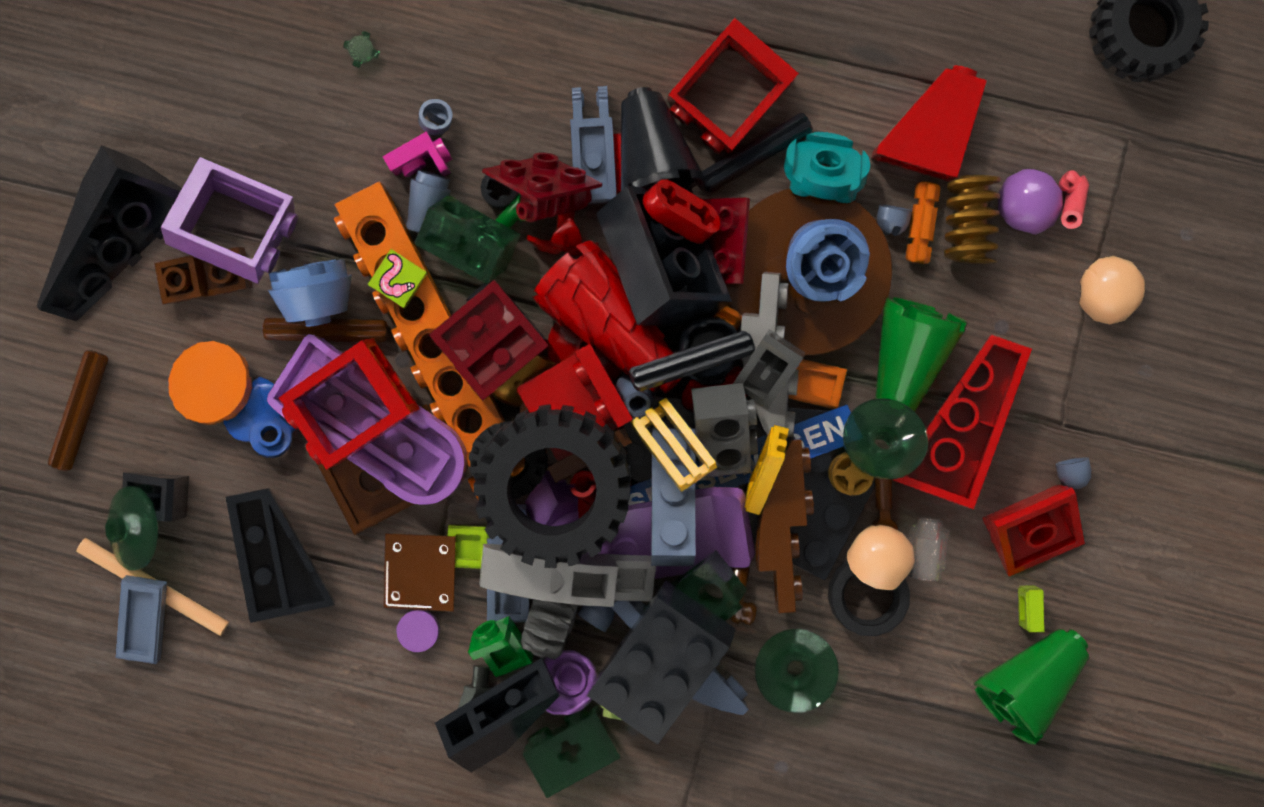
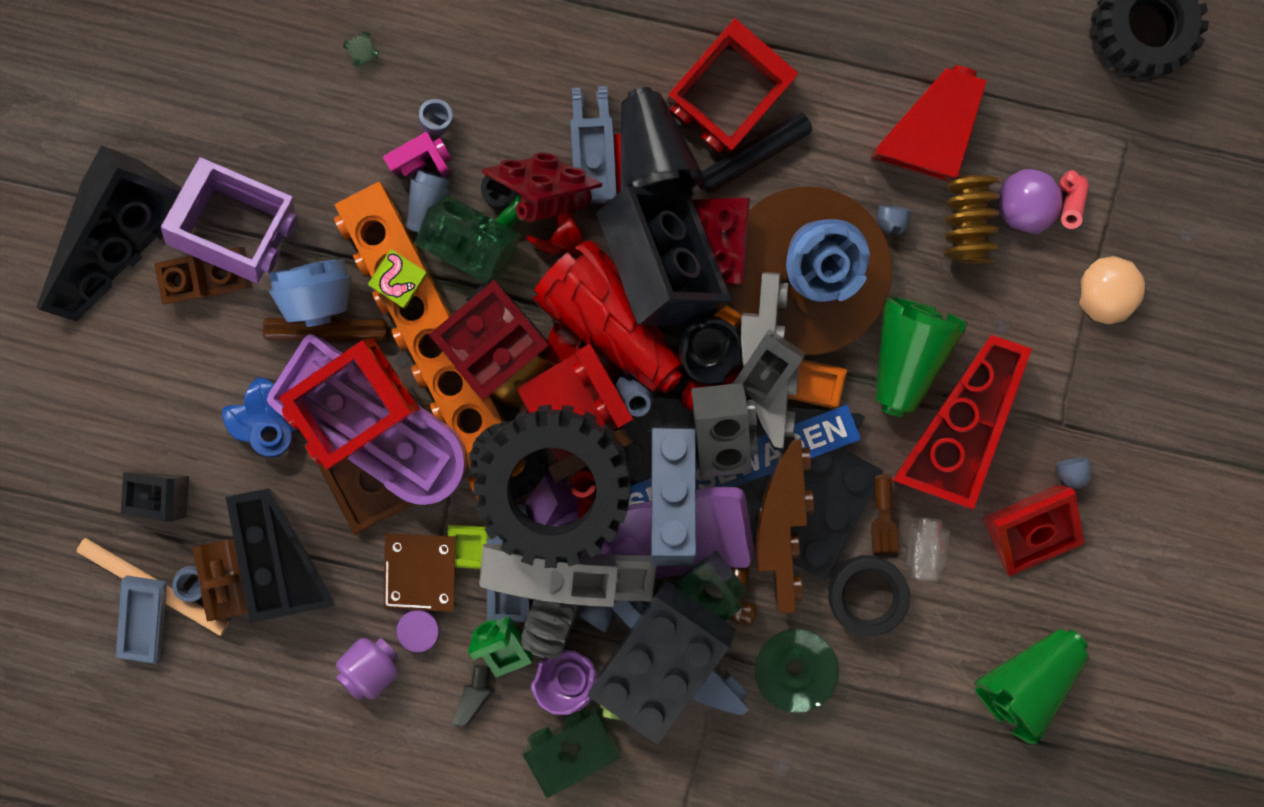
reddish brown axle [48,350,108,471] -> none
clear green dish [105,486,158,571] -> none
orange tile [168,341,252,425] -> none
black slope [435,658,560,773] -> none
black axle [629,331,755,392] -> none
yellow tile [630,398,717,492] -> none
red beam [643,179,721,243] -> none
yellow tile [744,425,789,515] -> none
teal plate [784,132,870,203] -> none
pearl gold wheel [828,452,874,496] -> none
clear green dish [843,399,928,479] -> none
light nougat hair [847,524,915,590] -> none
orange axle [905,181,941,264] -> none
lime tile [1018,585,1044,632] -> none
none -> sand blue hinge [172,566,202,602]
none -> reddish brown hips [192,539,248,622]
none -> medium lavender head [335,638,399,701]

